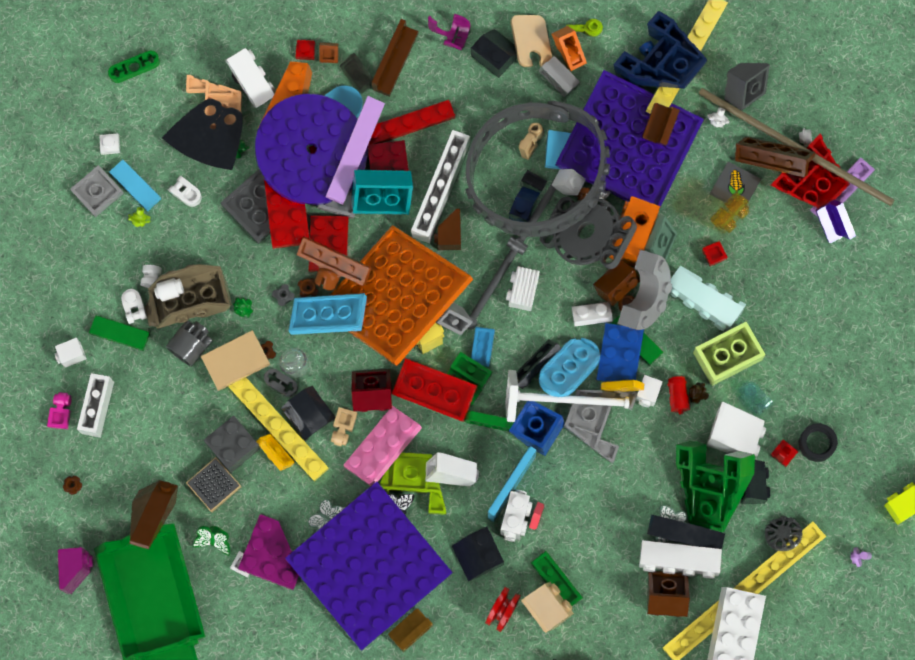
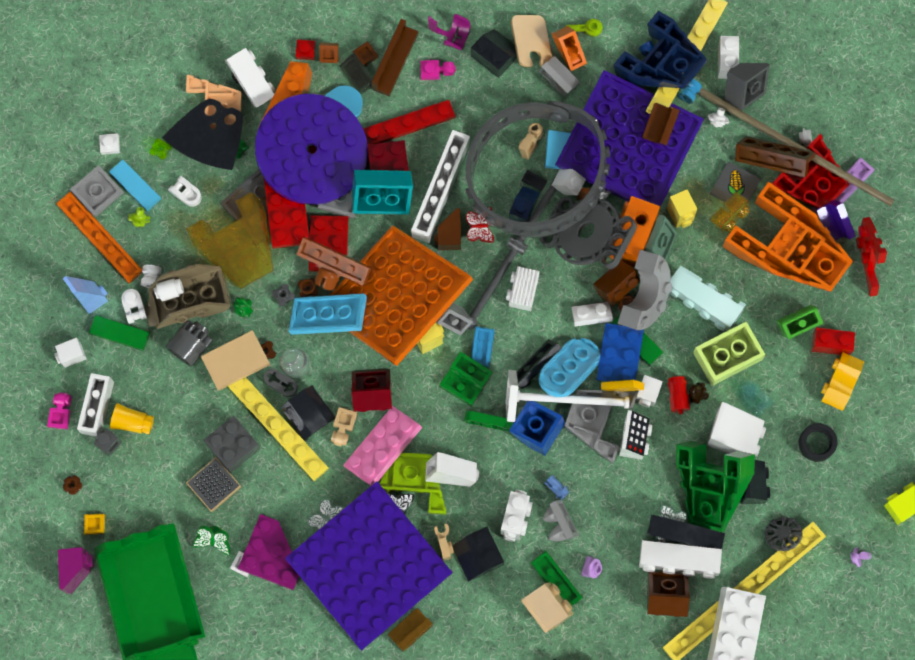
green beam [108,50,160,83] -> none
reddish brown wedge [130,480,178,549] -> none
yellow plate [256,433,295,471] -> none
lavender tile [325,96,385,205] -> none
red plate [392,358,477,422] -> none
red wheel [485,587,521,632] -> none
medium azure tile [488,446,536,522] -> none
coral tile [529,502,544,530] -> none
red plate [702,241,728,267] -> none
red tile [771,439,798,468] -> none
none -> orange tile [56,191,143,284]
none -> light blue wedge [63,276,108,314]
none -> yellow tile [84,514,105,535]
none -> dark grey brick [94,428,122,457]
none -> yellow plant [110,403,154,435]
none -> clear neon green plate [150,139,172,160]
none -> clear yellow wedge [186,192,274,289]
none -> reddish brown plate [353,41,378,68]
none -> dark pink plate [421,60,456,80]
none -> tan plate [434,524,454,561]
none -> red animal [466,207,494,243]
none -> light grey tile [543,500,579,541]
none -> medium blue pin [544,475,569,500]
none -> lavender plate [581,556,602,578]
none -> slope [619,410,652,460]
none -> light yellow brick [667,190,697,228]
none -> dark azure wheel [677,79,702,104]
none -> white brick [718,36,739,79]
none -> orange wedge [722,182,853,292]
none -> bright green brick [776,305,823,339]
none -> red brick [811,327,855,355]
none -> yellow brick [821,352,864,411]
none -> red wing [856,217,887,297]

